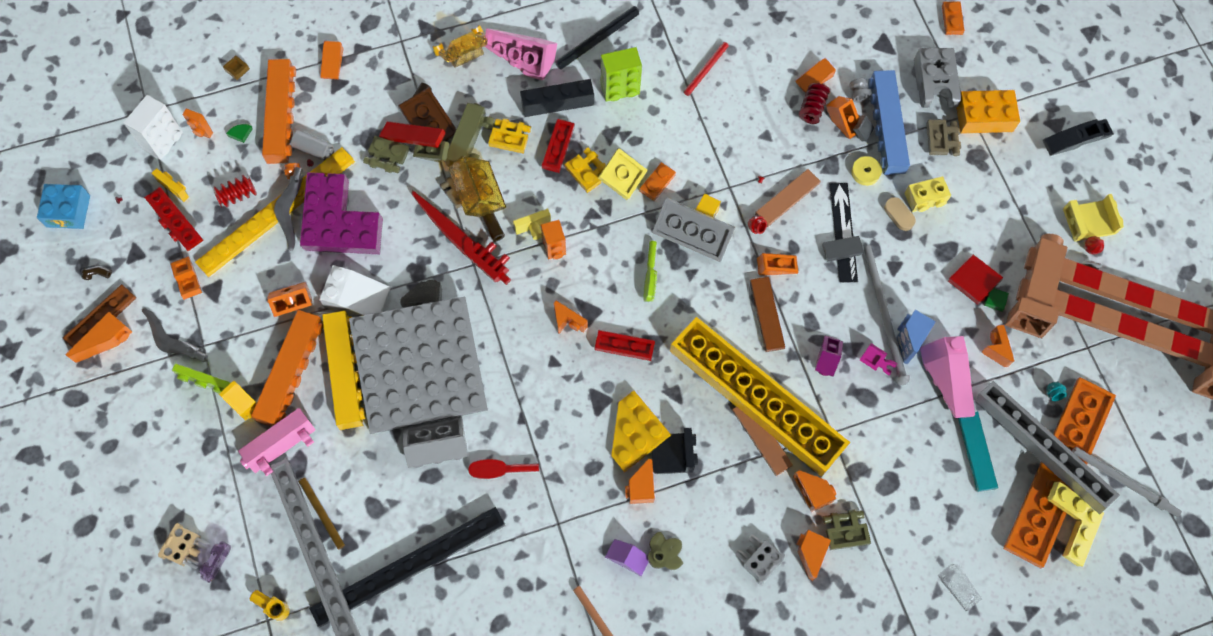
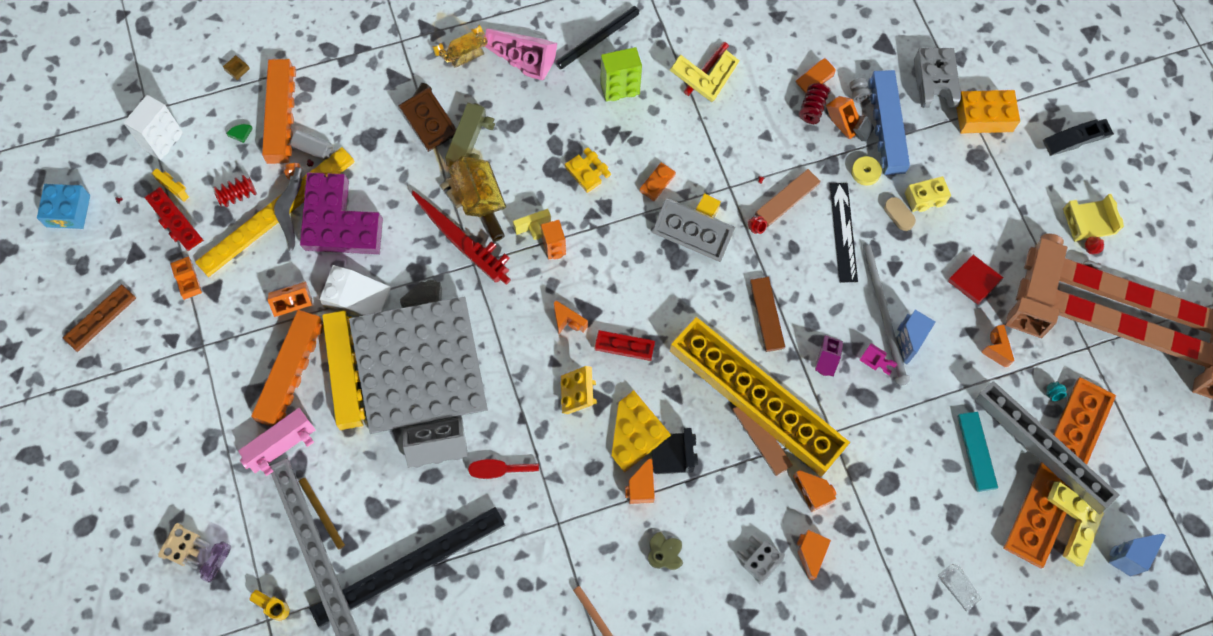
orange slope [65,312,132,363] -> none
dark brown arm [81,265,112,280] -> none
flat silver piece [142,308,208,362] -> none
lime plate [172,363,230,394] -> none
orange plate [182,109,213,138] -> none
yellow slope [219,381,257,421] -> none
orange slope [320,41,344,80] -> none
olive plate [363,136,410,173] -> none
red tile [379,121,446,148] -> none
olive slope [413,141,450,163] -> none
yellow plate [488,118,531,154] -> none
black brick [520,79,594,117] -> none
red plate [542,119,575,173] -> none
light yellow plate [598,148,648,200] -> none
medium lavender slope [605,539,648,576] -> none
lime piece [643,241,657,302] -> none
orange slope [757,253,799,275] -> none
dark grey tile [822,236,864,262] -> none
olive plate [823,509,871,551] -> none
bright pink wedge [920,336,975,418] -> none
dark tan plate [926,119,961,156] -> none
orange plate [942,1,965,35] -> none
green tile [984,288,1009,312] -> none
light grey bar [1072,447,1182,517] -> none
none -> yellow plate [560,366,597,414]
none -> light yellow plate [670,50,740,102]
none -> medium blue slope [1108,534,1166,577]

